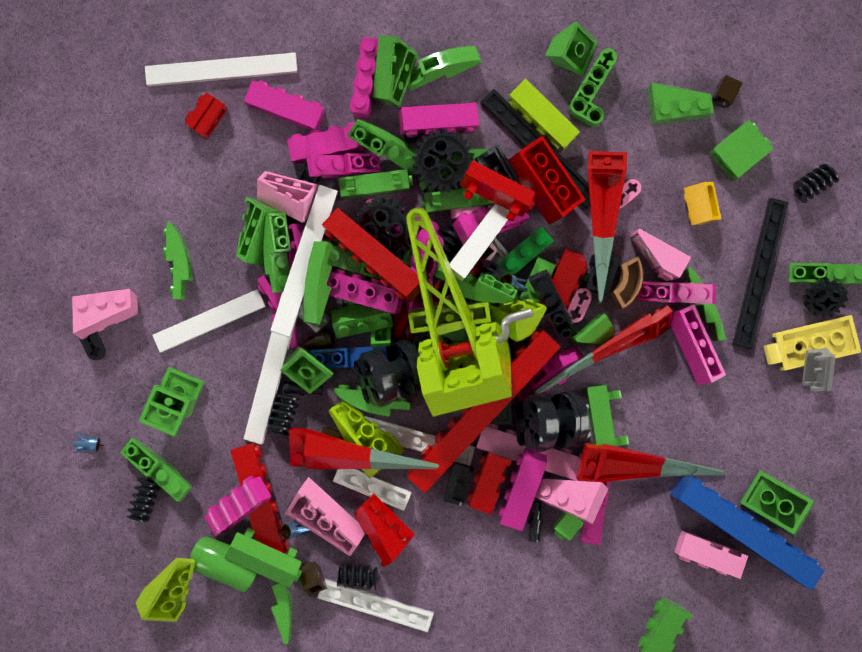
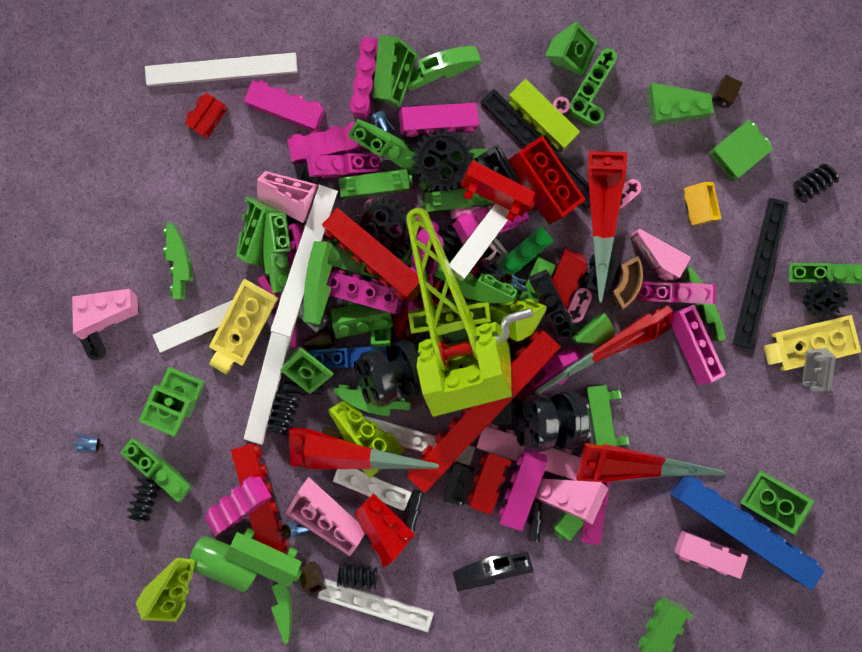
none -> light yellow hinge [209,279,279,375]
none -> flat silver piece [371,110,395,134]
none -> black pin [404,490,424,531]
none -> black slope [453,552,534,592]
none -> bright pink bush [553,97,570,115]

